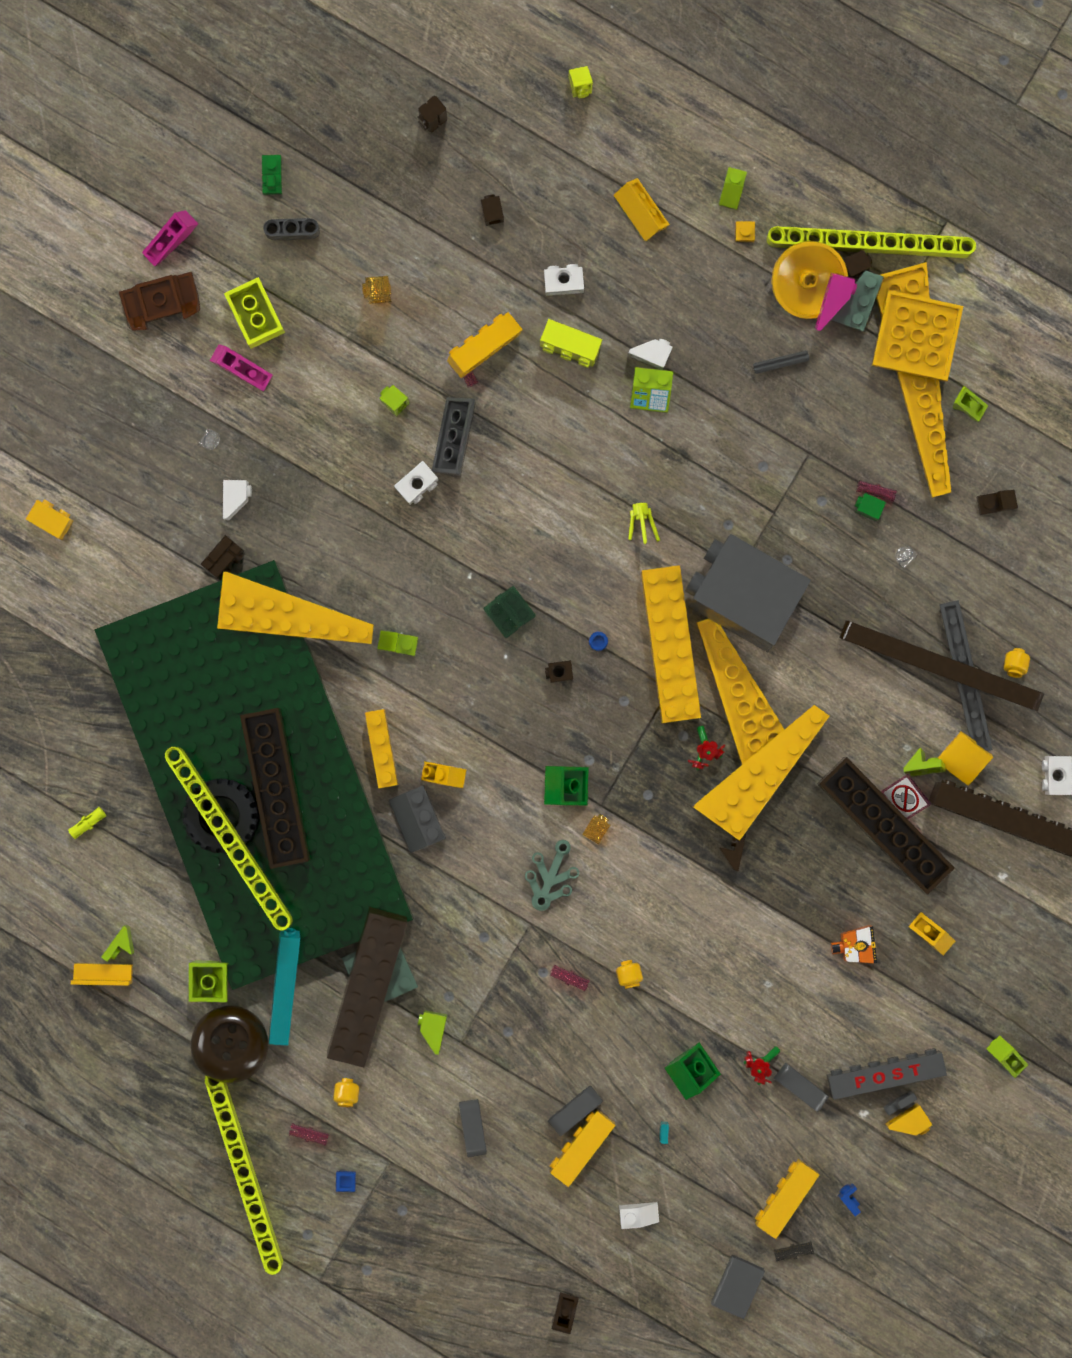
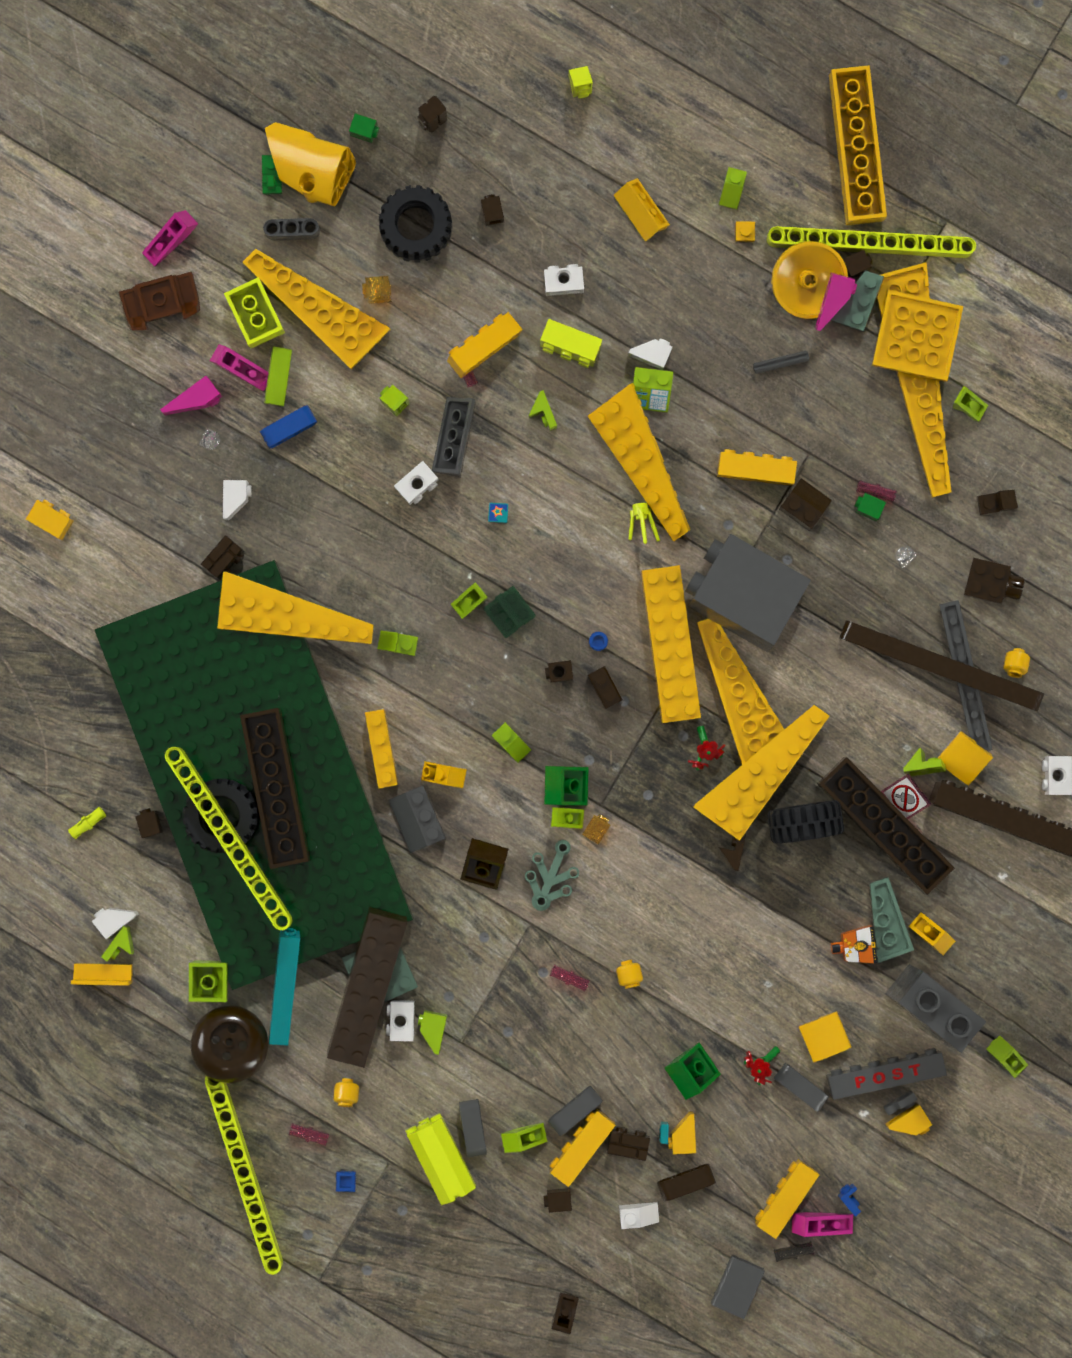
none -> white slope [92,908,139,939]
none -> dark brown brick [135,808,163,838]
none -> dark pink slope [160,376,222,415]
none -> yellow wing [242,249,391,370]
none -> blue beam [260,405,317,449]
none -> lime tile [264,346,292,407]
none -> yellow panel [265,122,356,206]
none -> green brick [349,113,380,143]
none -> black tyre [379,185,452,262]
none -> white brick [386,1000,415,1041]
none -> neon yellow brick [405,1113,476,1205]
none -> lime slope [451,582,488,619]
none -> dark brown slope [460,838,509,890]
none -> tile [488,503,508,523]
none -> lime slope [492,722,531,763]
none -> lime slope [501,1123,548,1153]
none -> lime slope [529,390,557,431]
none -> dark brown brick [544,1188,572,1213]
none -> lime slope [551,807,584,829]
none -> dark brown brick [587,666,623,709]
none -> yellow wing [588,383,691,541]
none -> dark brown brick [607,1126,650,1161]
none -> dark brown beam [657,1164,716,1202]
none -> yellow slope [668,1111,696,1154]
none -> yellow brick [717,449,797,486]
none -> black tyre [767,800,844,844]
none -> dark brown slope [779,478,832,531]
none -> dark pink slope [792,1212,853,1237]
none -> yellow slope [799,1011,852,1063]
none -> yellow brick [829,65,887,226]
none -> sand green wing [869,877,914,963]
none -> dark grey brick [885,964,986,1053]
none -> dark brown plate [964,557,1025,604]

